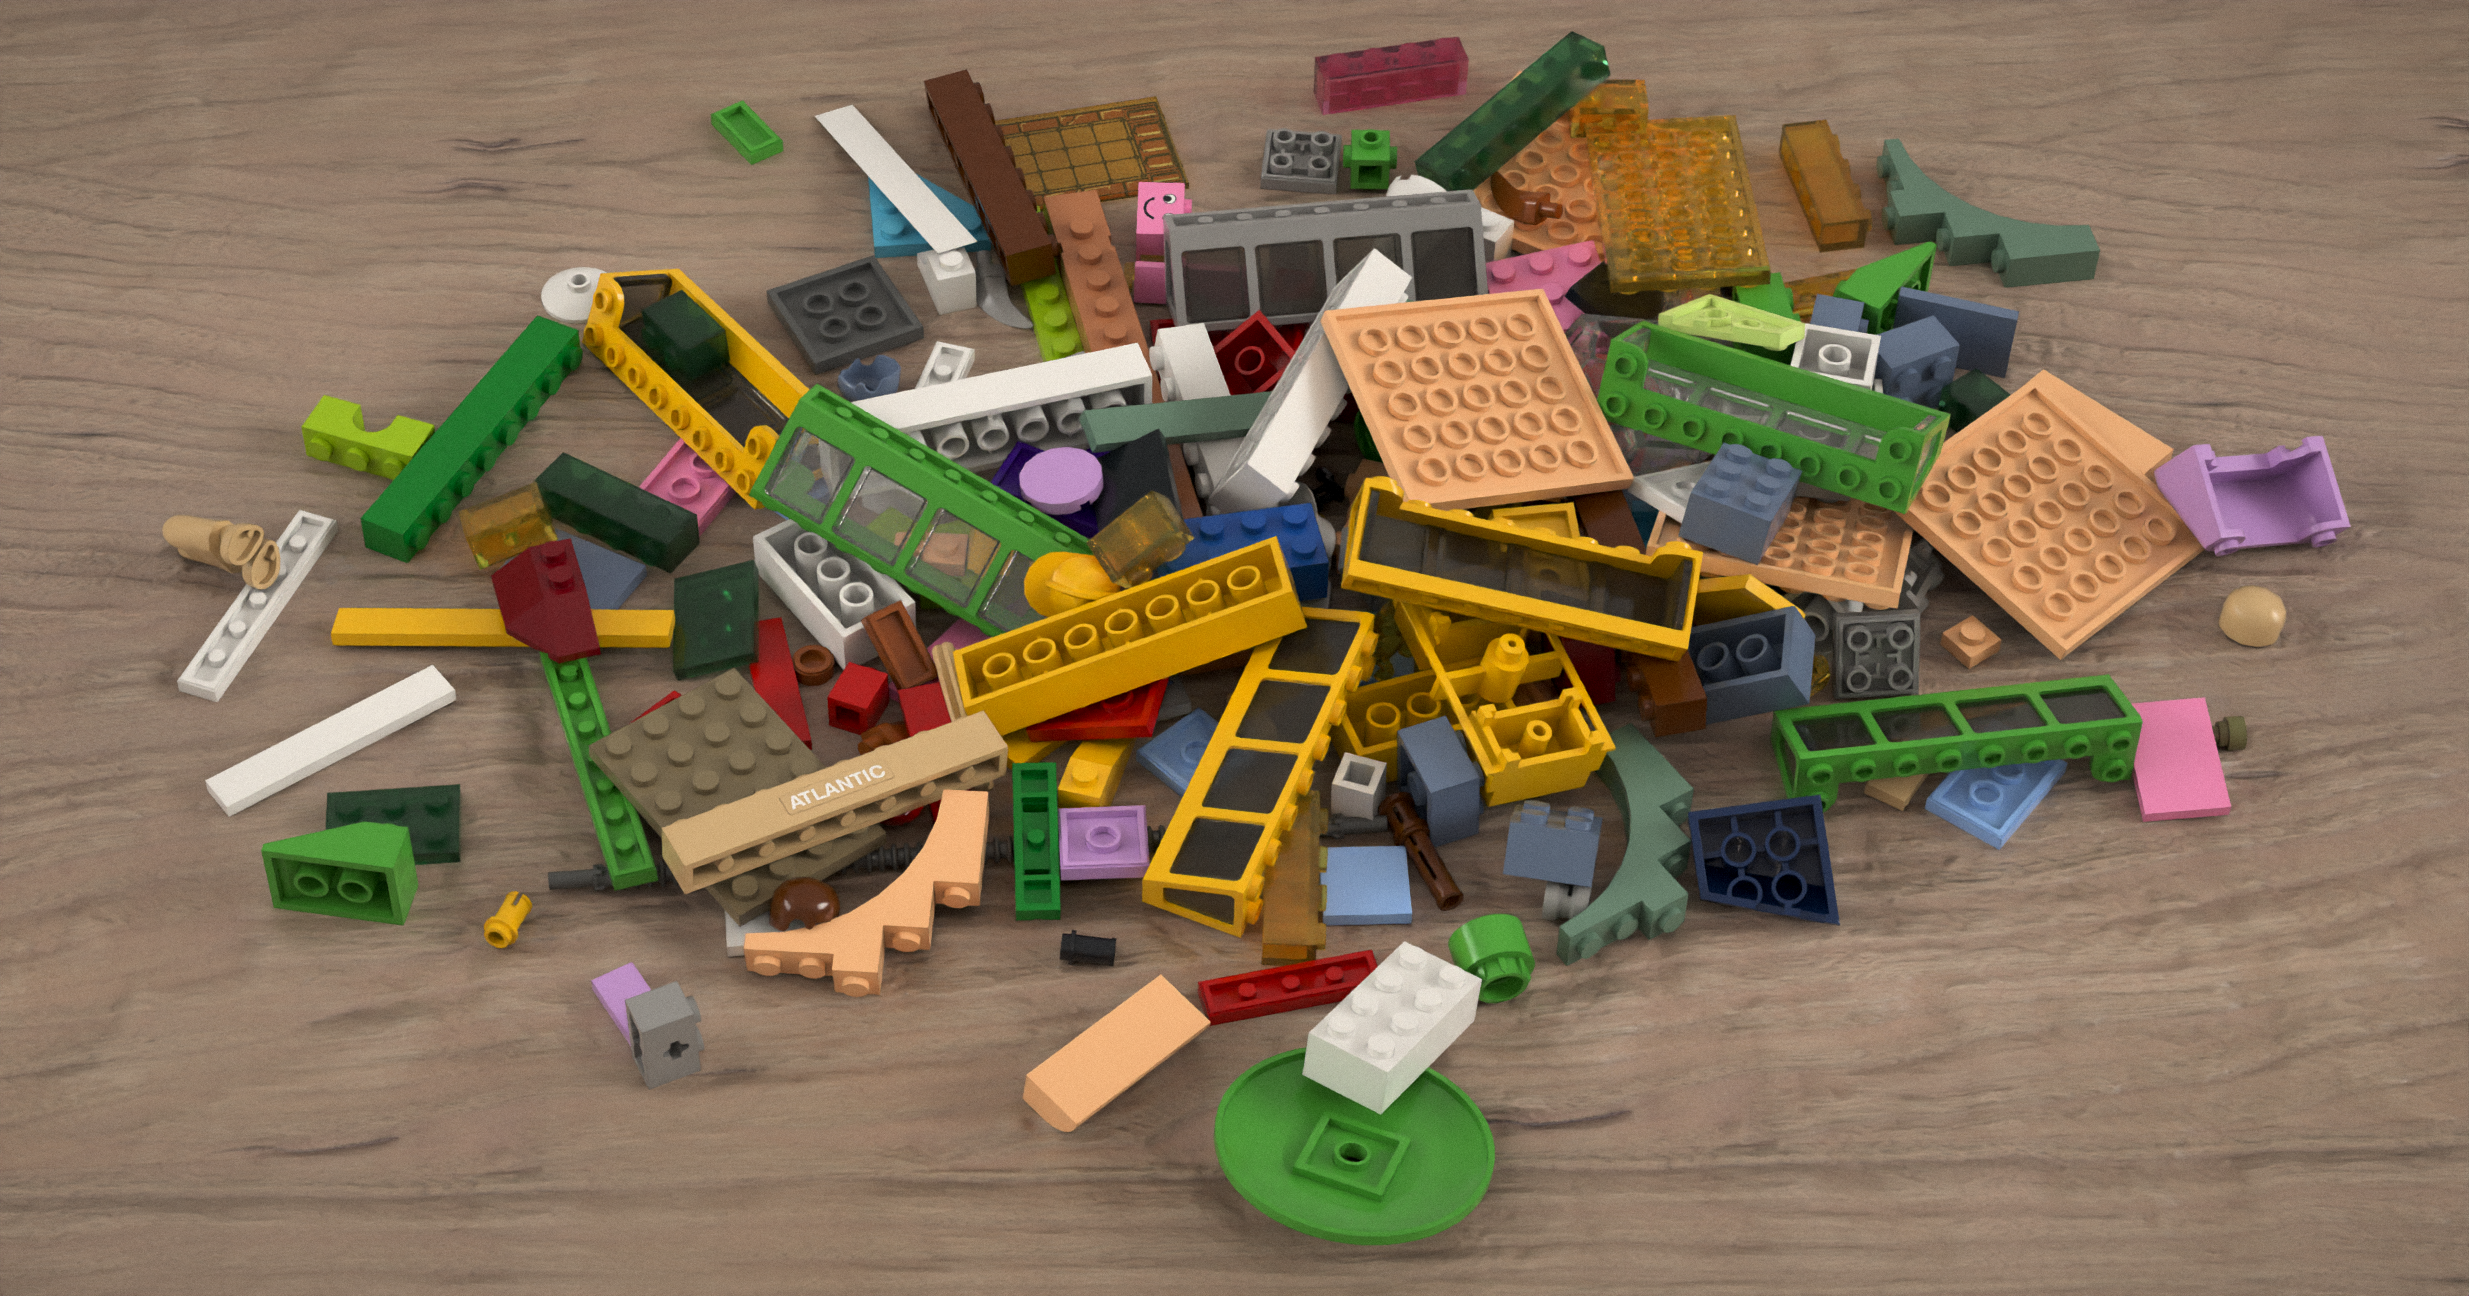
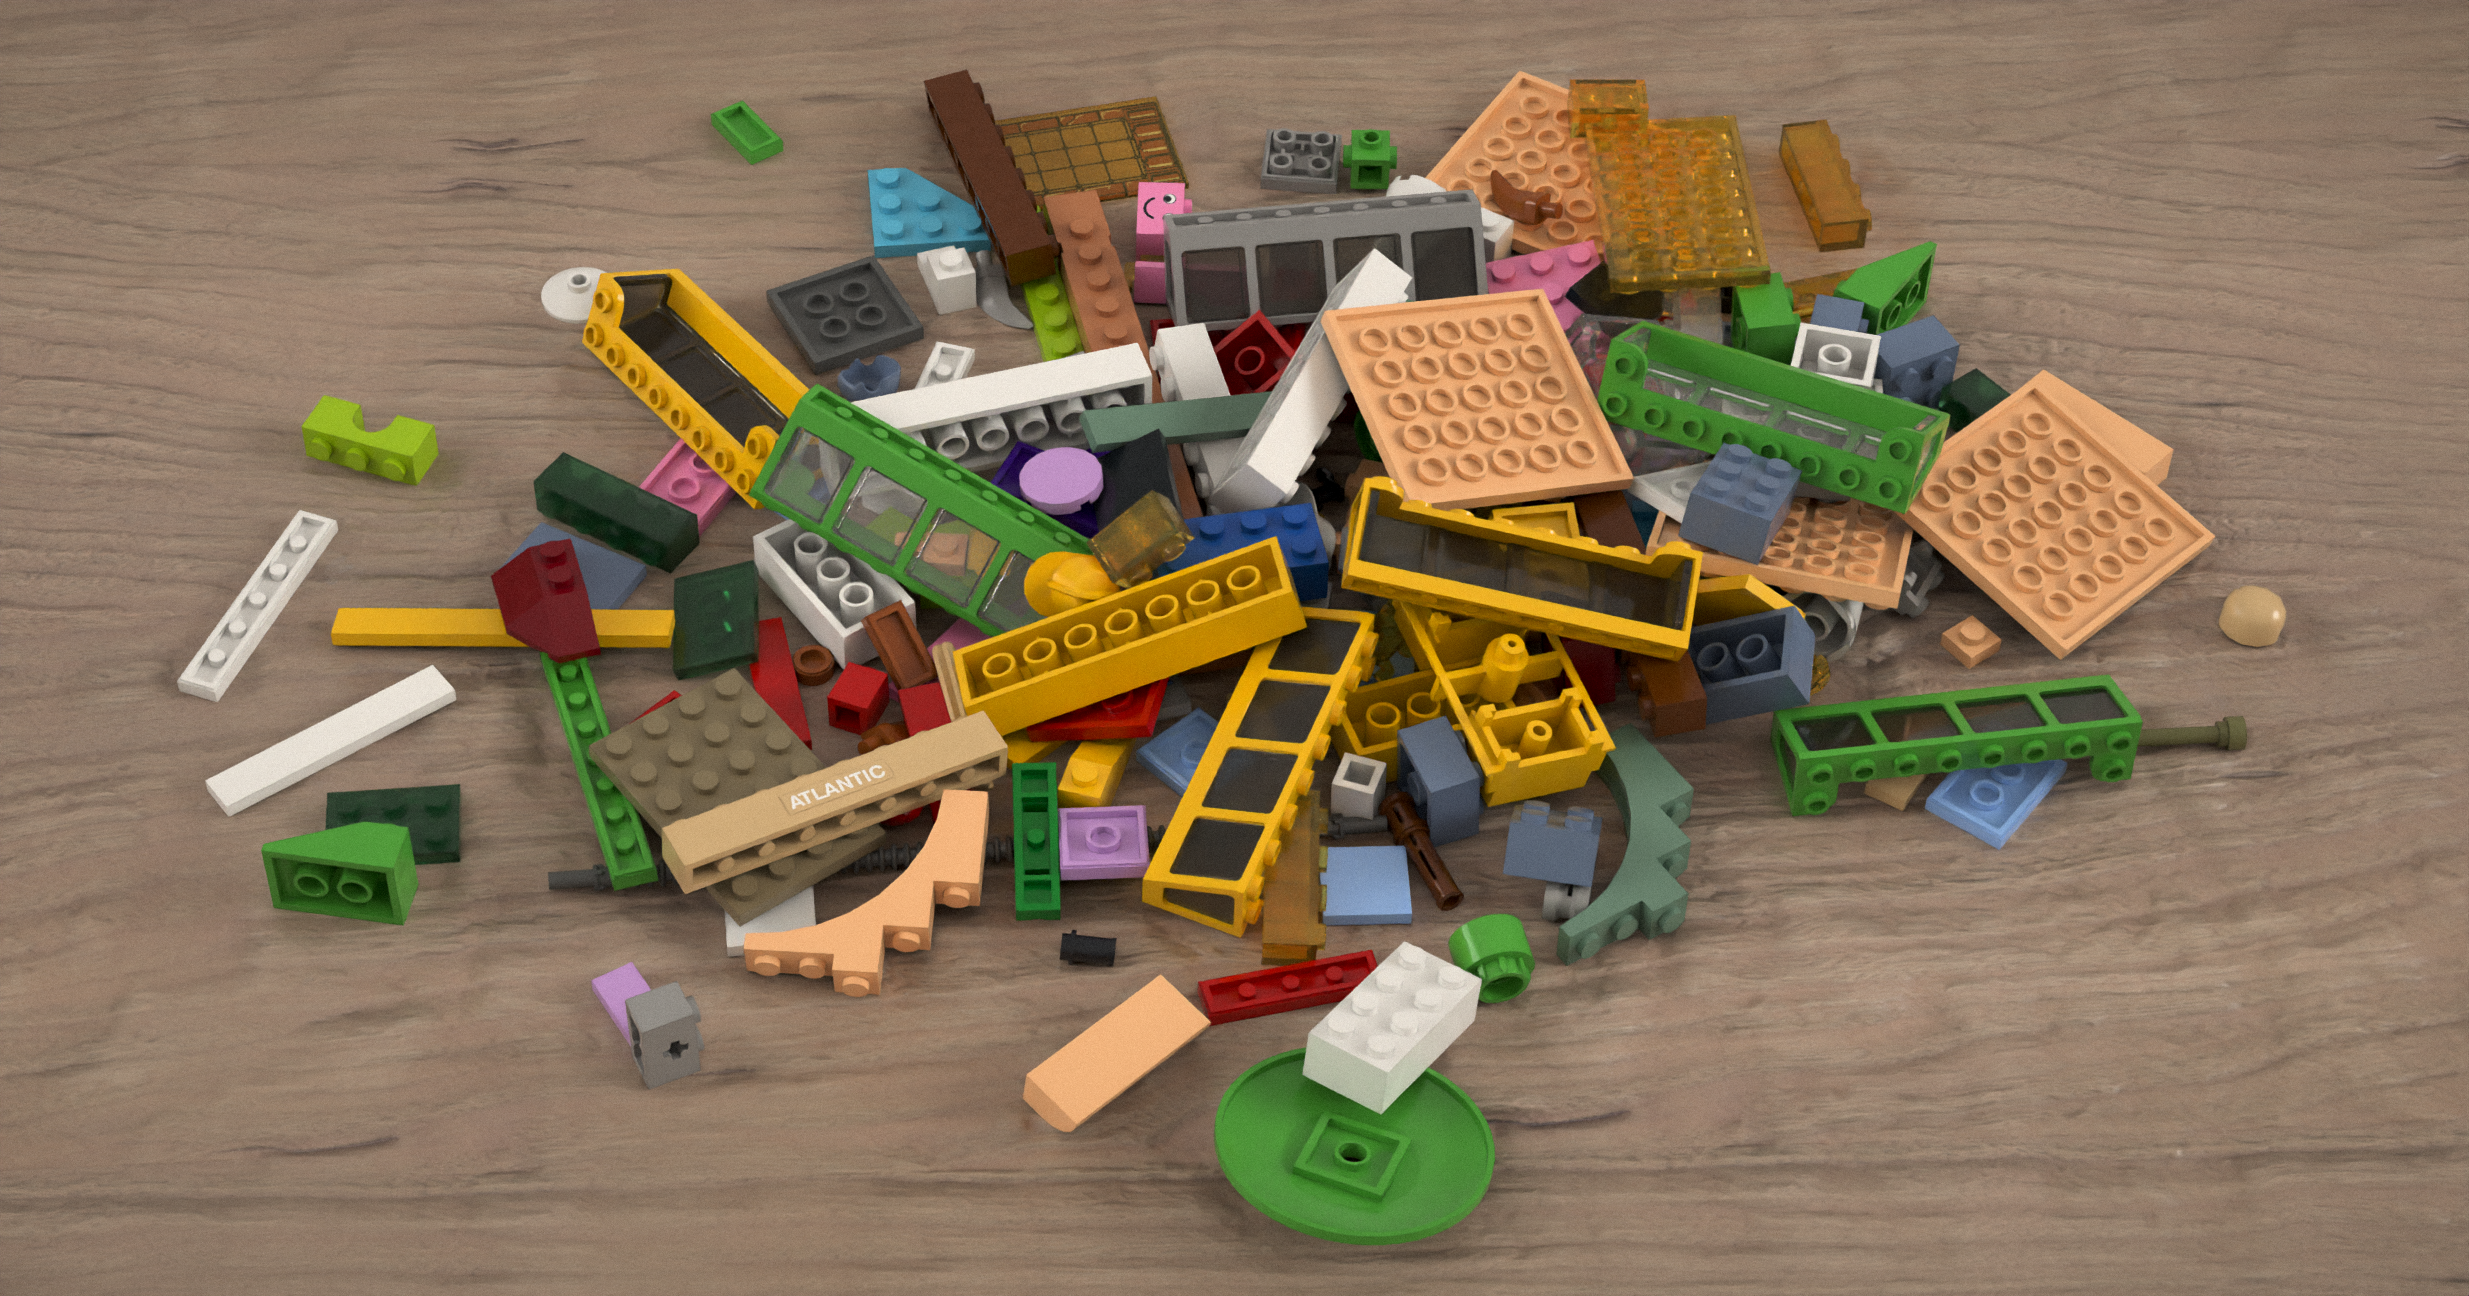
tan piece [162,515,281,590] -> none
green brick [360,315,583,563] -> none
clear yellow brick [459,481,558,570] -> none
yellow pin [484,891,533,948] -> none
clear green brick [641,290,730,381] -> none
reddish brown hair [769,877,840,931] -> none
white sticker [815,105,977,254] -> none
clear pink brick [1313,36,1469,115] -> none
clear green brick [1414,31,1611,191] -> none
yellowish green wing [1658,294,1805,351] -> none
dark blue wedge [1688,794,1840,926] -> none
light grey tile [1832,609,1920,699] -> none
sand green arch [1876,138,2100,288] -> none
sand blue tile [1893,287,2019,378] -> none
bright pink tile [2118,697,2231,822] -> none
lavender windscreen [2154,436,2351,556] -> none

